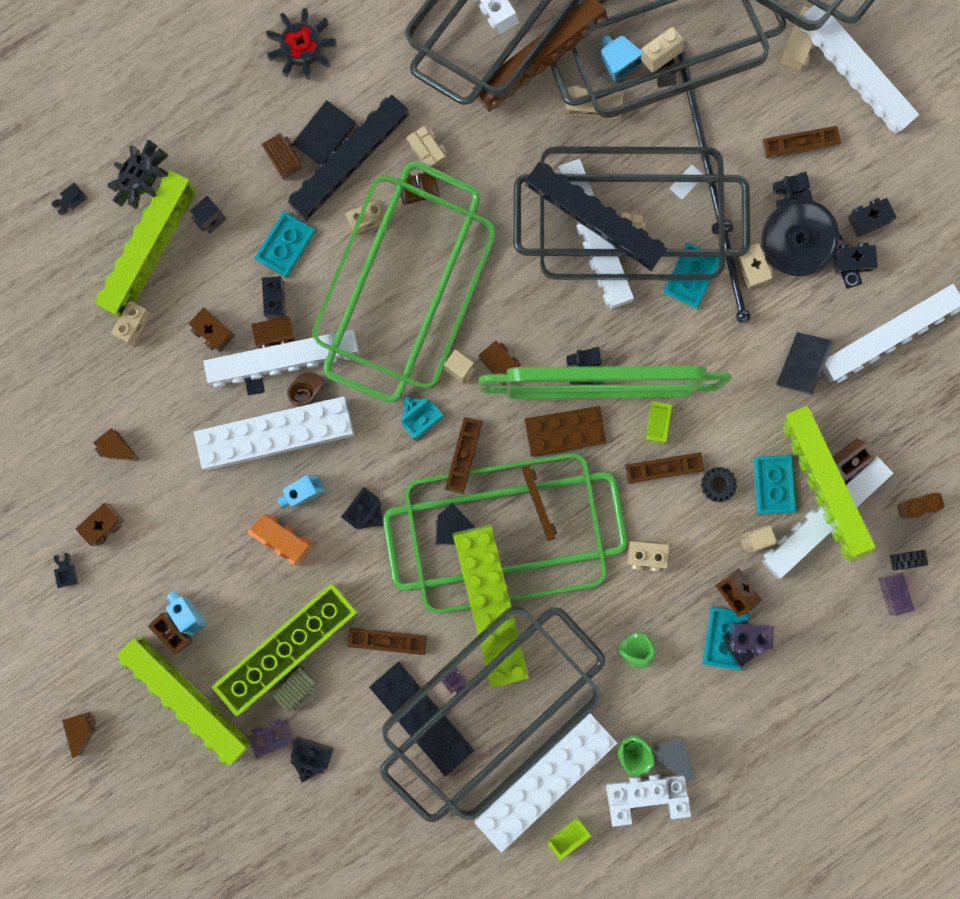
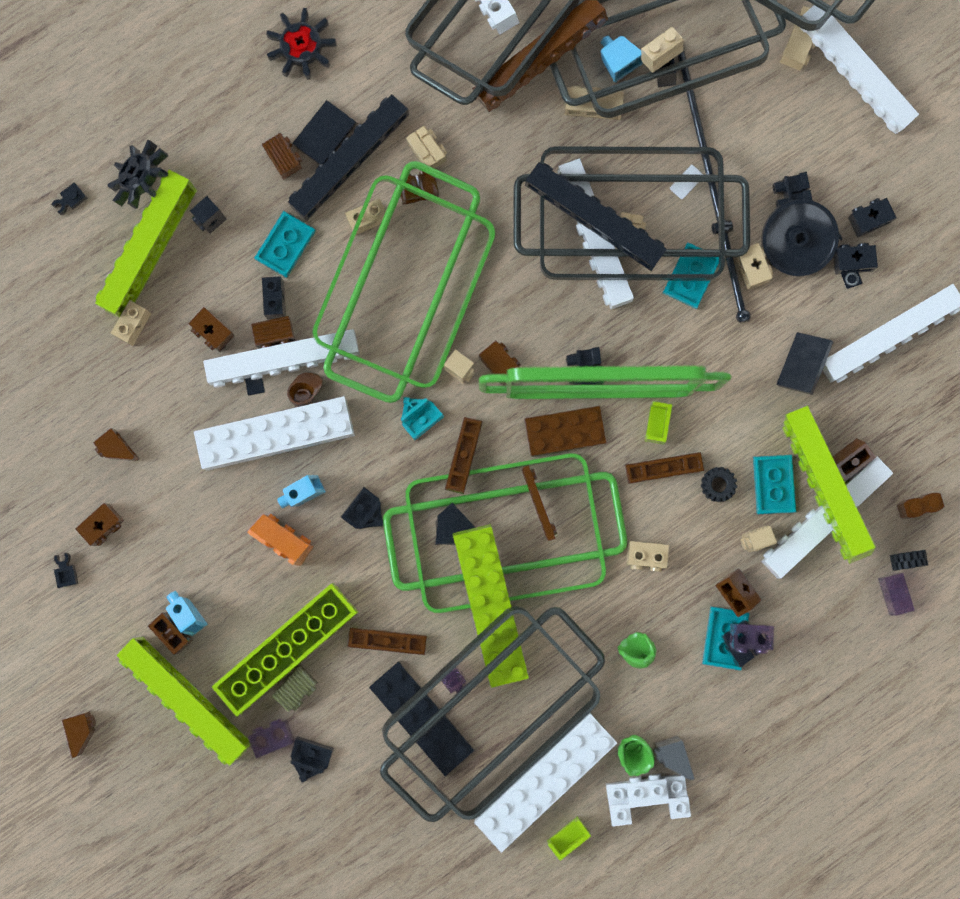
reddish brown plate [762,126,841,159] -> none

